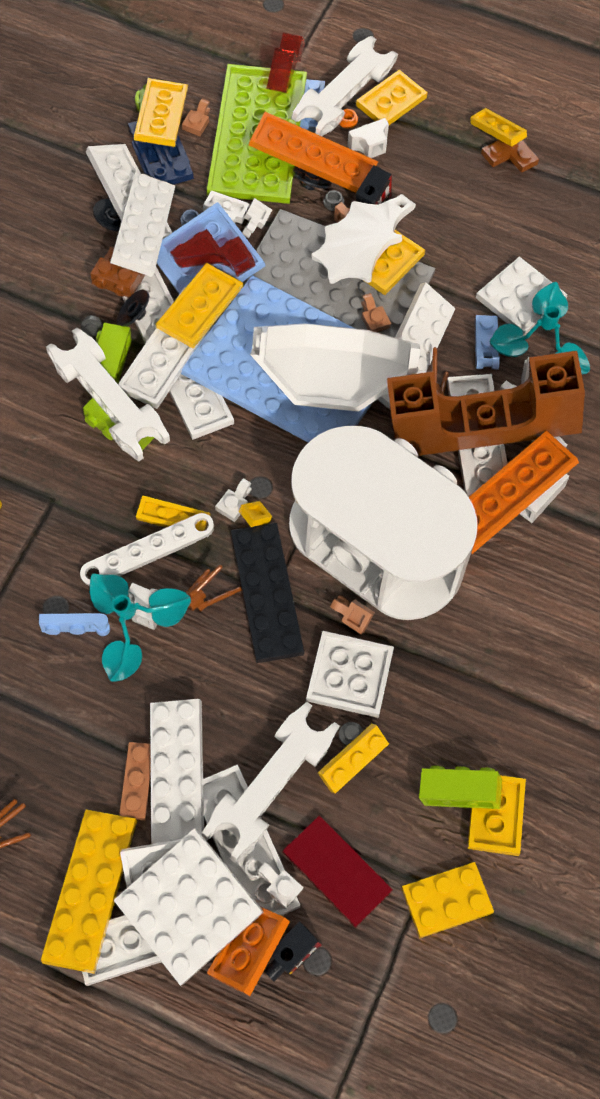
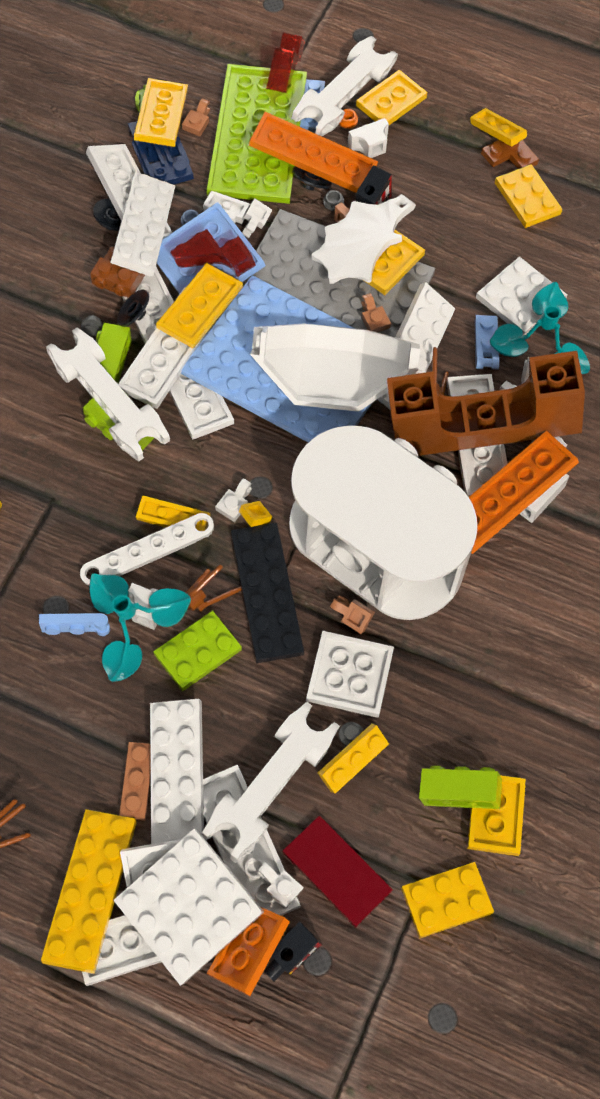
none -> lime plate [153,611,242,692]
none -> yellow plate [495,164,562,228]

